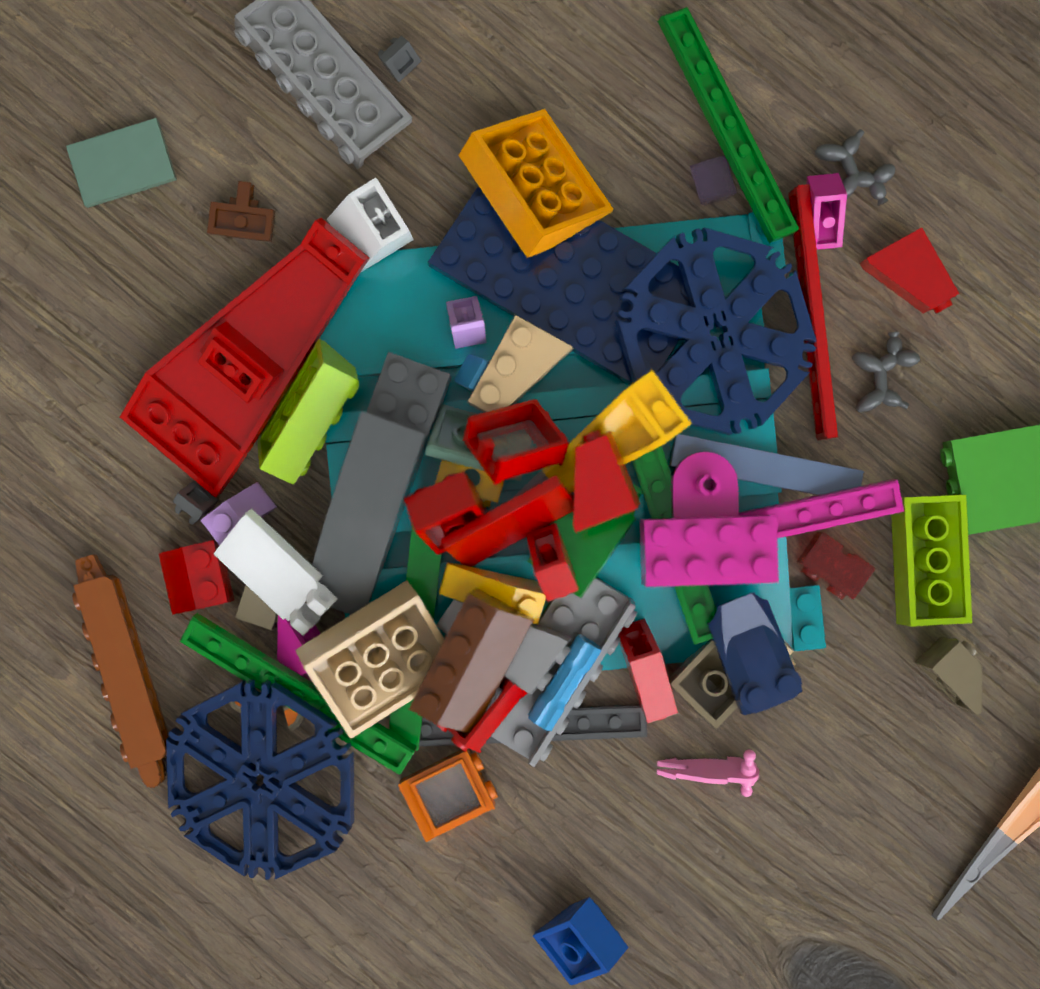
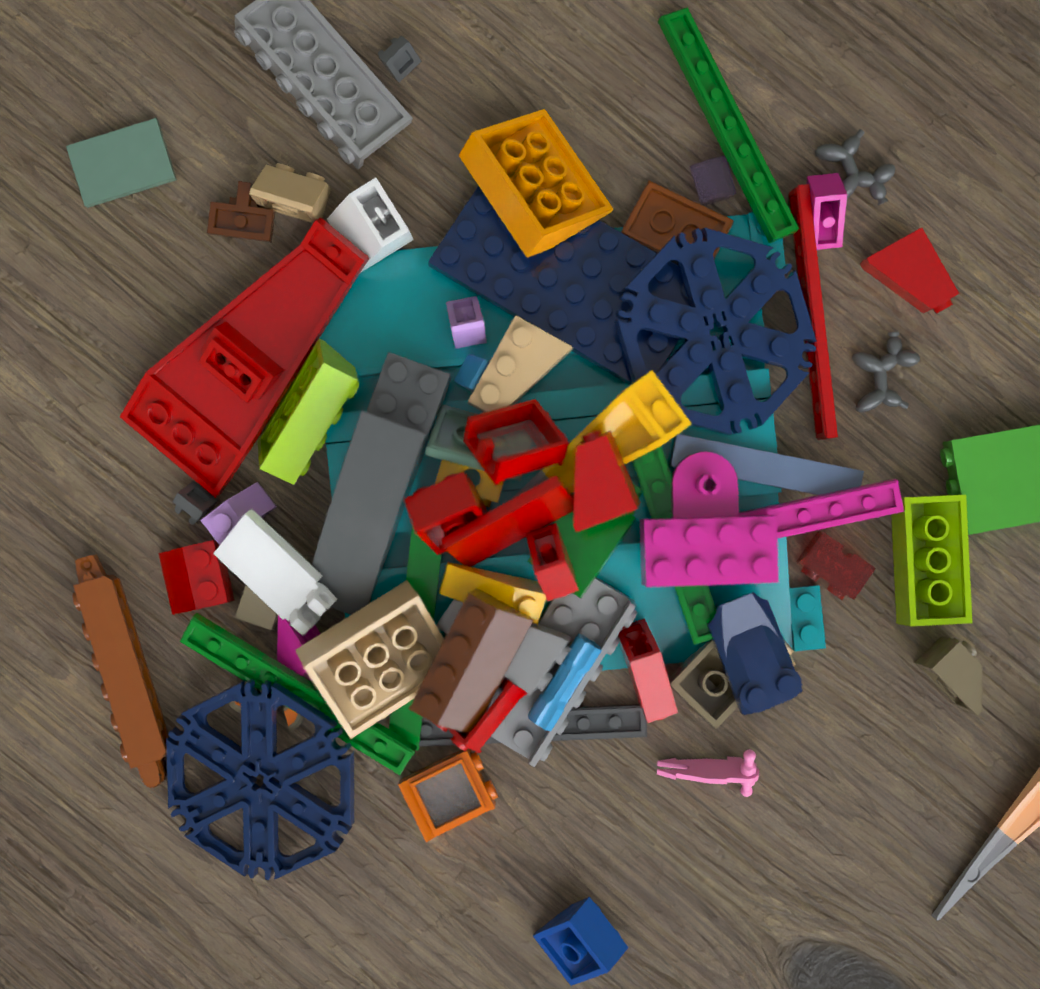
none -> tan slope [249,163,331,223]
none -> dark orange tile [621,181,734,266]

